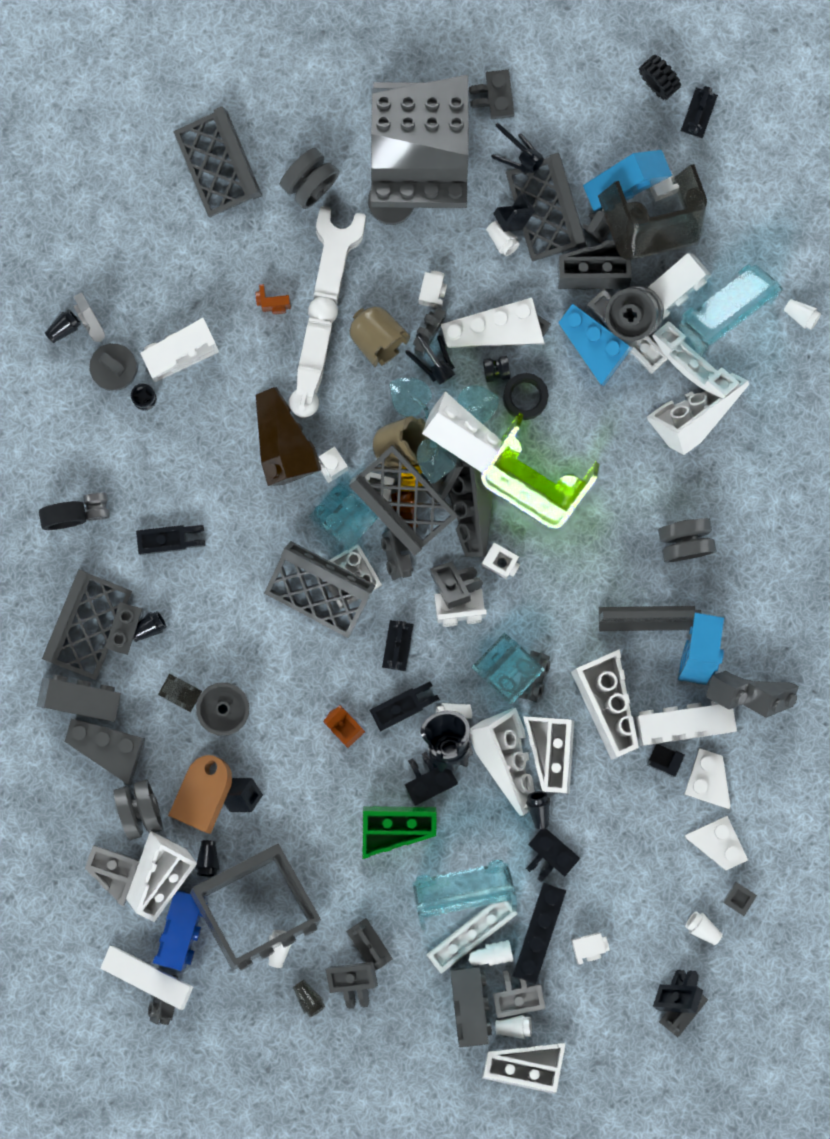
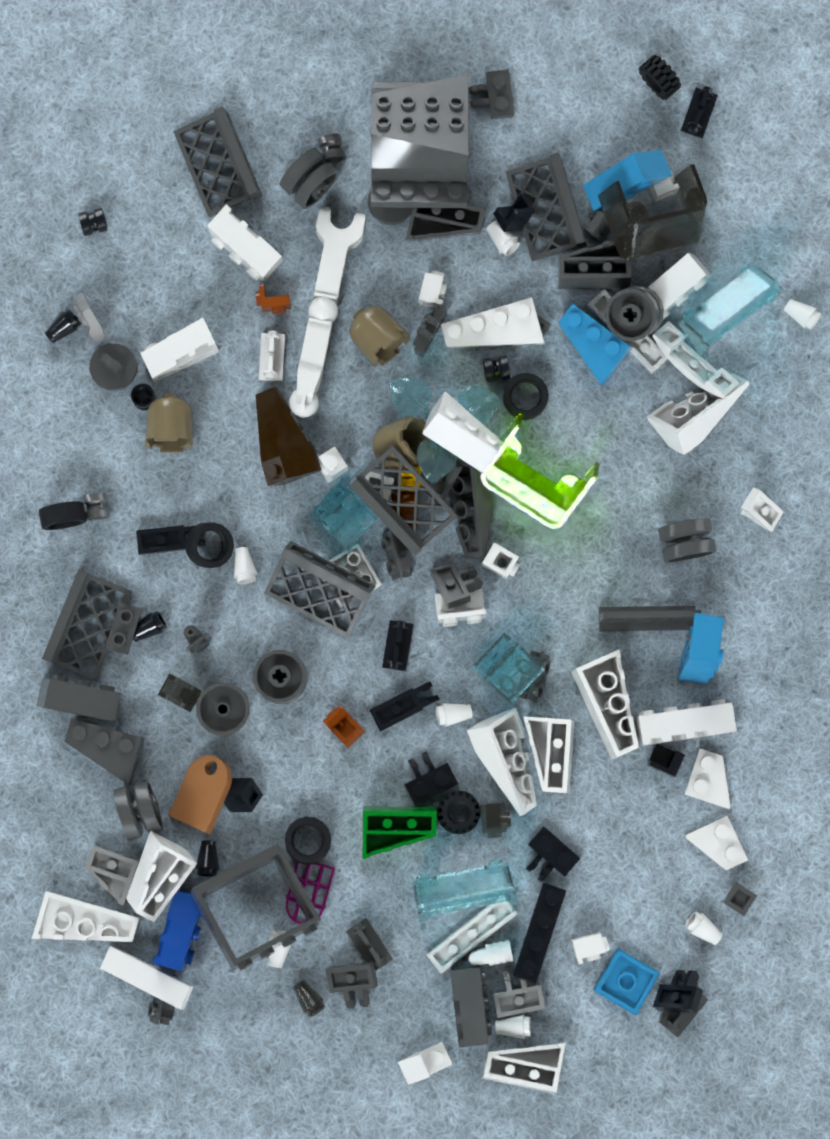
black plant [405,333,455,385] -> none
black hat [421,711,473,772] -> none
black plant [491,123,544,174] -> none
black cone [526,791,550,829] -> none
dark grey arch [706,670,799,718] -> none
none -> white wing [32,891,140,942]
none -> black wheel [79,208,108,236]
none -> dark tan cylinder [145,394,193,453]
none -> dark grey hinge [184,625,211,653]
none -> black tyre [185,522,234,568]
none -> white wedge [207,204,283,282]
none -> white cone [234,547,258,584]
none -> dark grey wheel [253,650,307,704]
none -> white hinge [259,331,285,381]
none -> black tyre [285,816,331,864]
none -> magenta window [286,862,335,924]
none -> flat silver wheel [318,133,346,164]
none -> white slope [398,1041,452,1085]
none -> dark grey wedge [406,204,486,242]
none -> black tyre [437,790,481,834]
none -> clear smoke brick [480,802,511,838]
none -> dark azure tile [593,948,660,1016]
none -> white slope [741,487,784,532]

